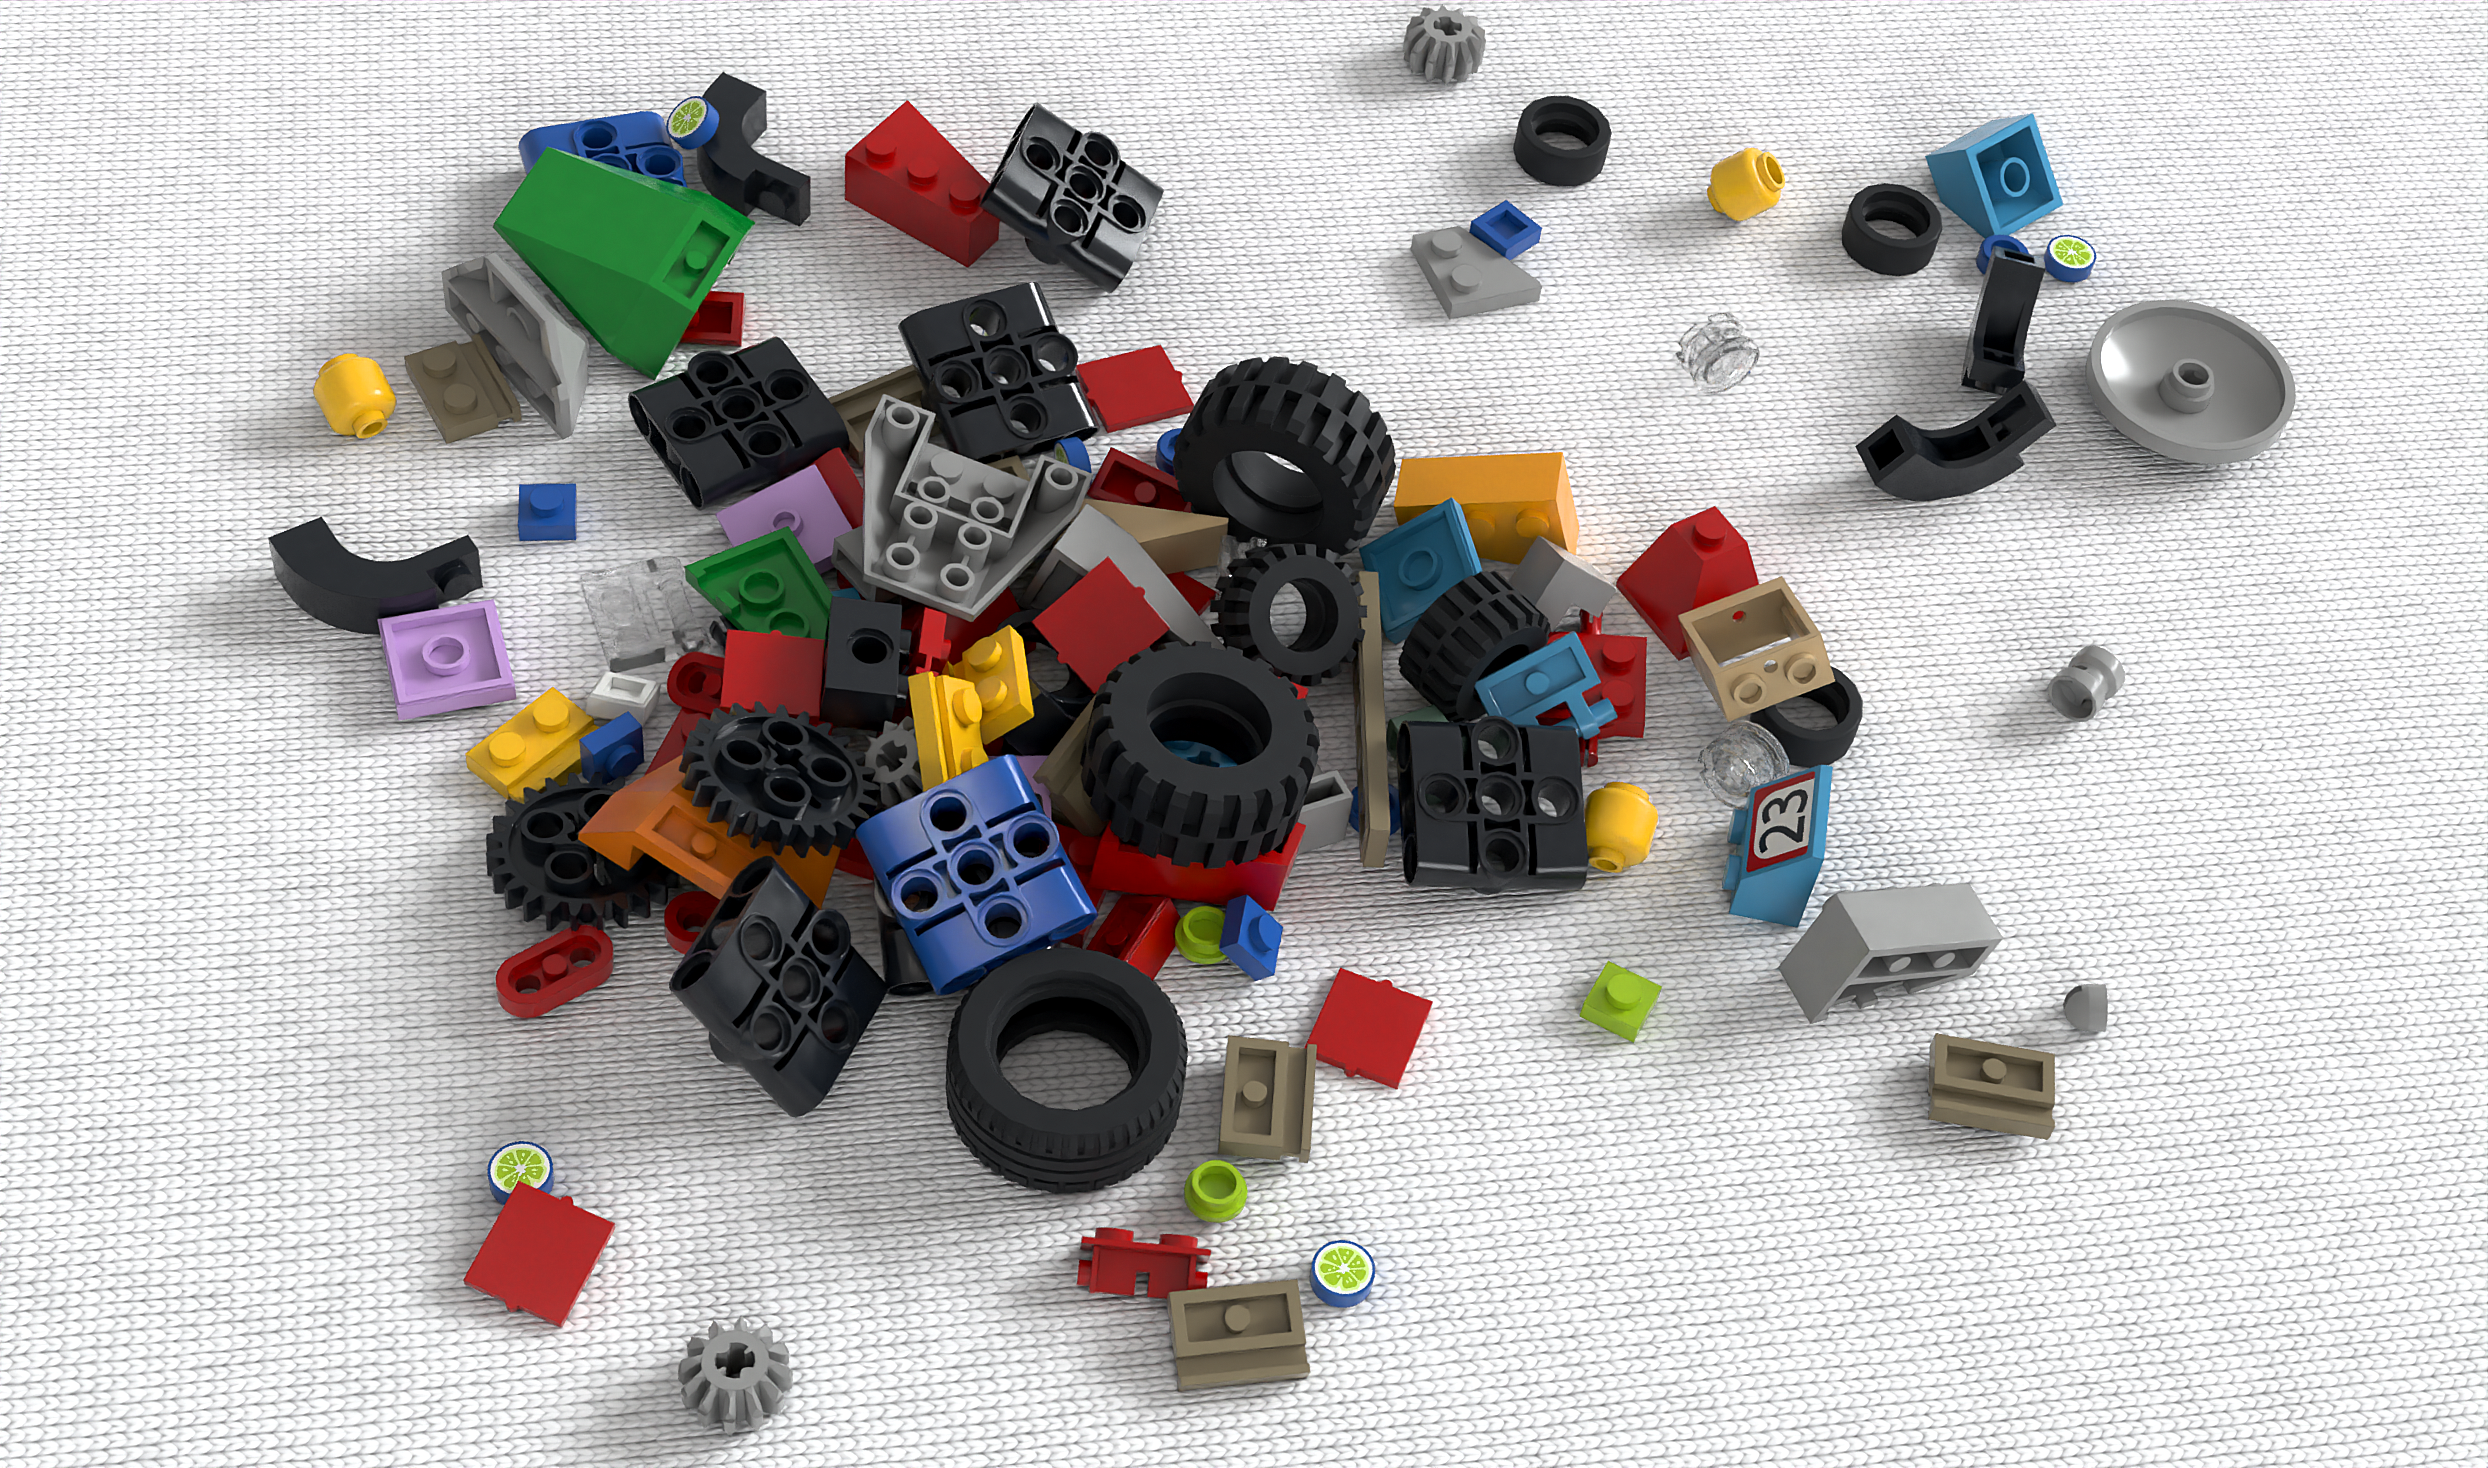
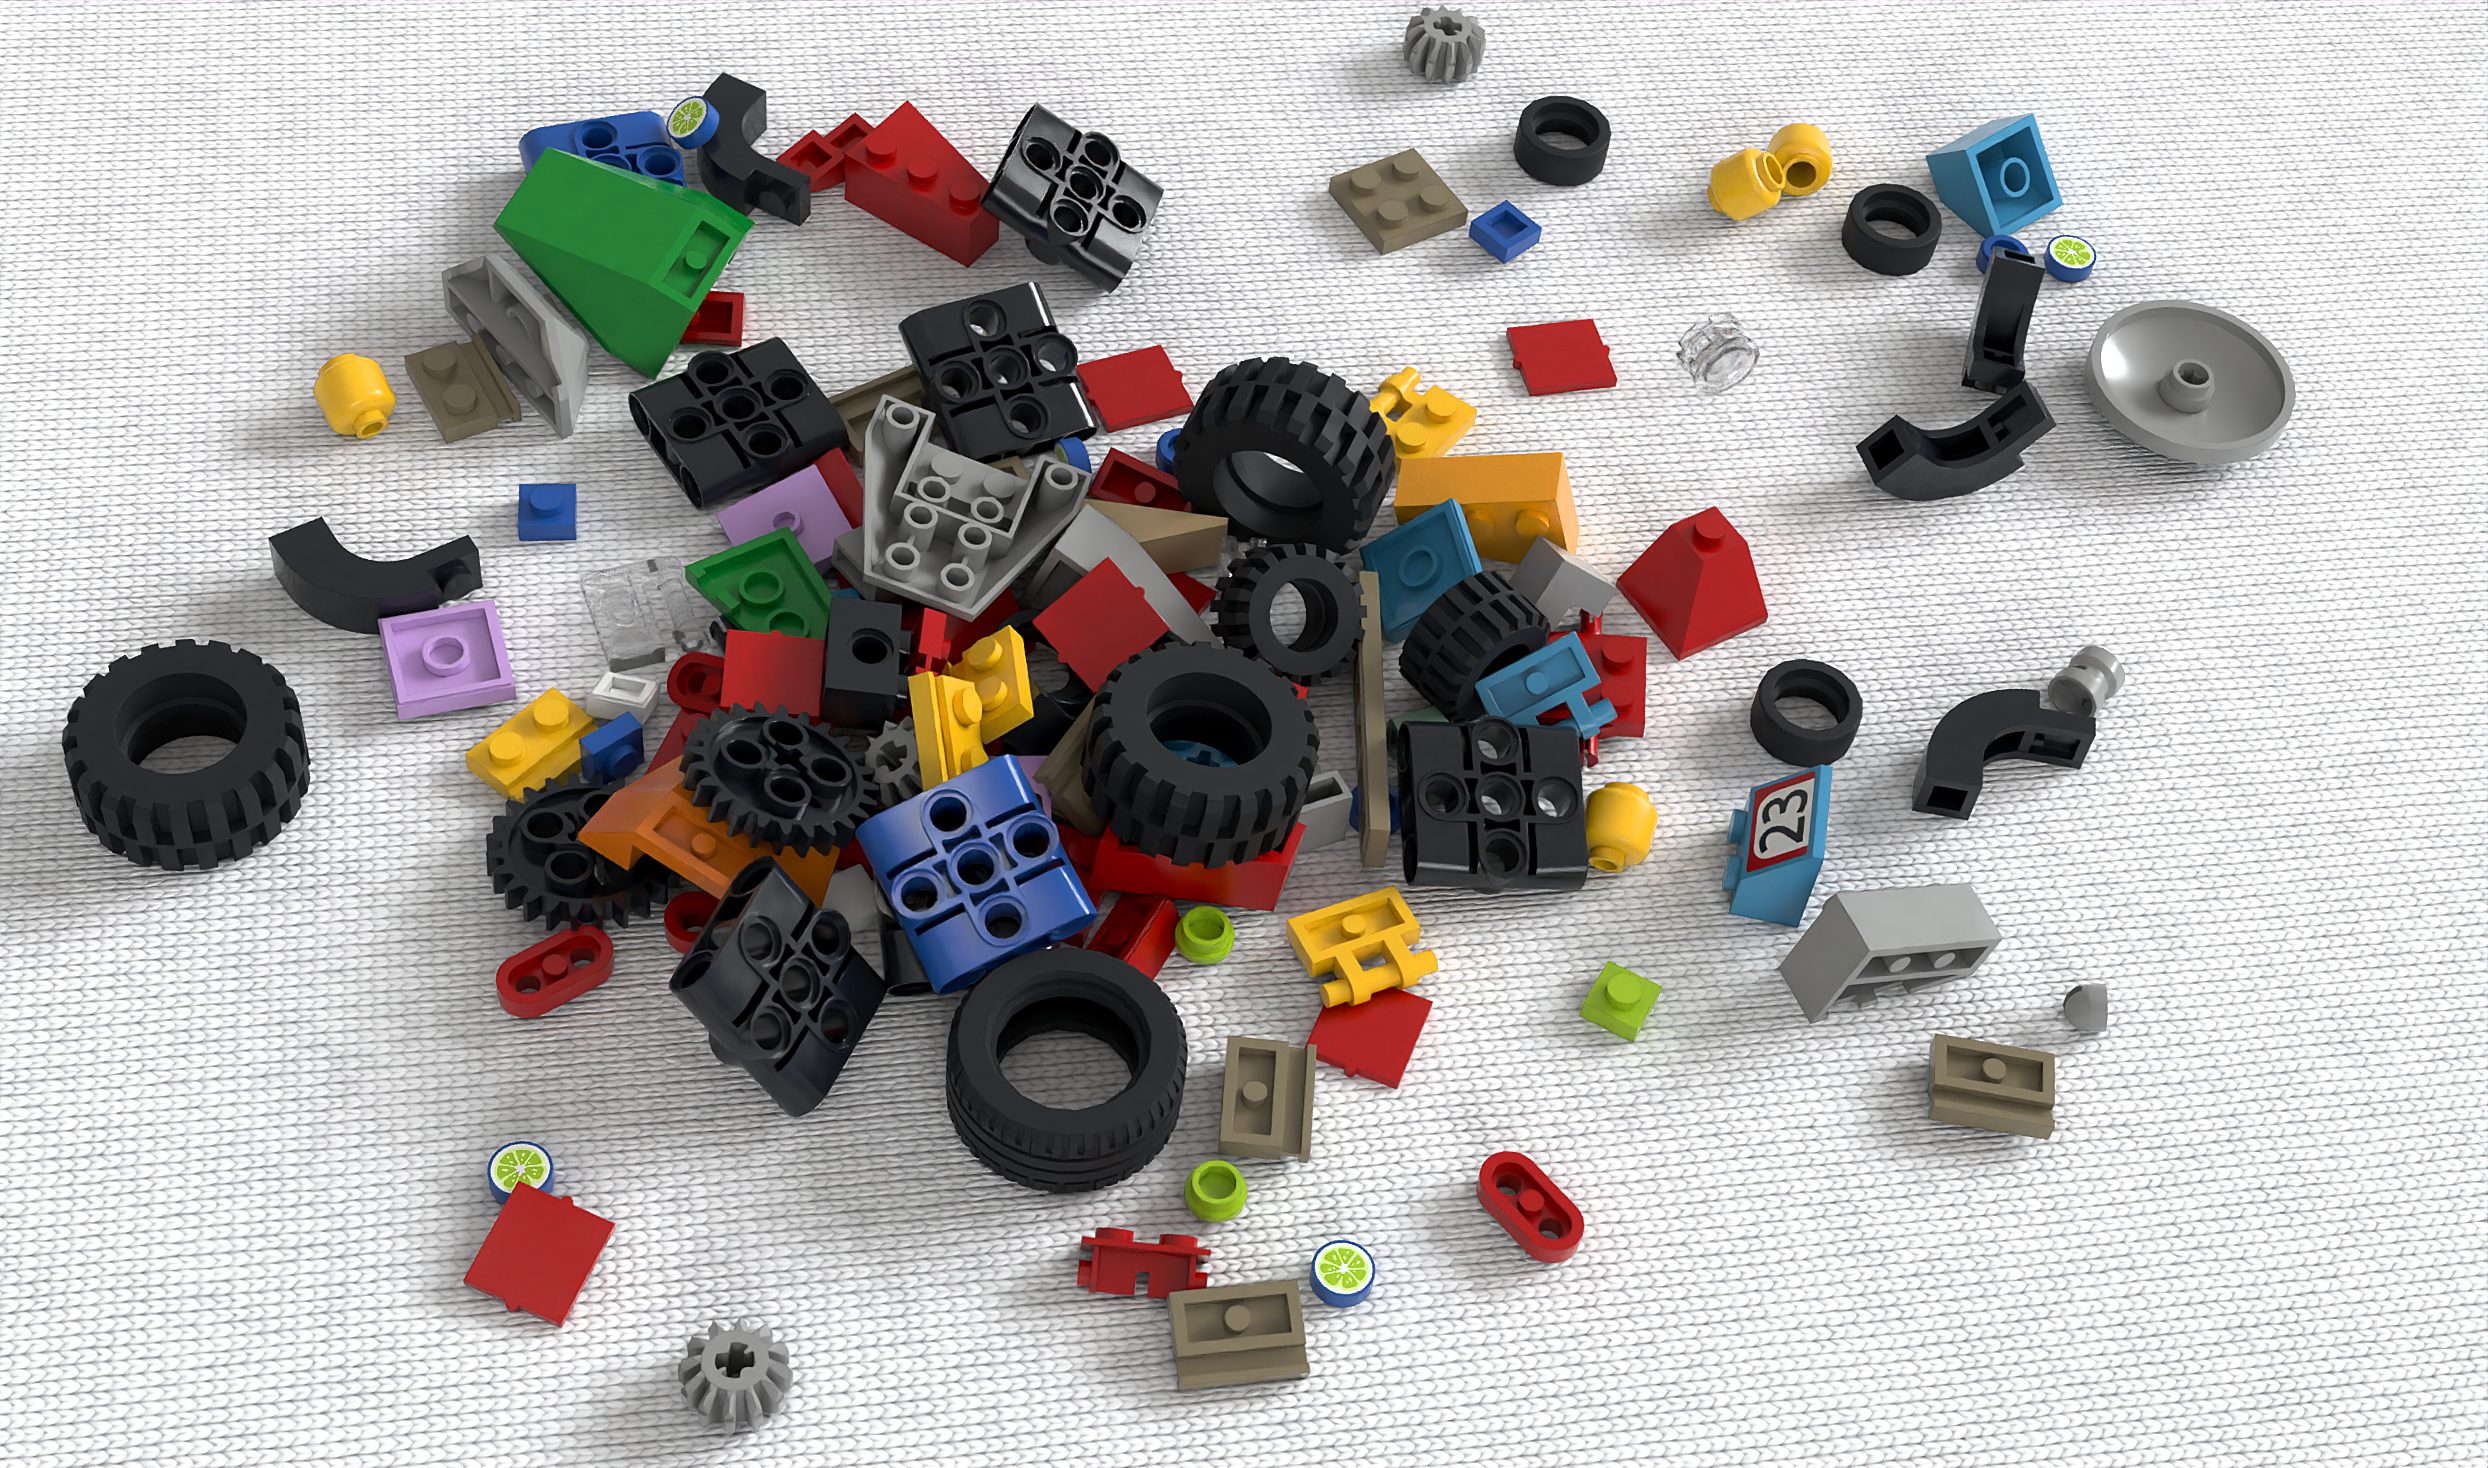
blue plate [1219,894,1283,981] -> none
light grey wing [1410,226,1542,320] -> none
tan window [1678,576,1835,722] -> none
clear wheel [1698,720,1790,810] -> none
none -> black tyre [62,639,311,872]
none -> red slope [775,112,874,193]
none -> white tile [822,864,878,935]
none -> yellow plate [1285,885,1438,1008]
none -> dark tan plate [1328,148,1469,256]
none -> yellow plate [1369,367,1477,473]
none -> red plate [1476,1151,1585,1263]
none -> red piece [1506,318,1618,396]
none -> yellow head [1767,123,1832,196]
none -> black arch [1912,689,2096,820]

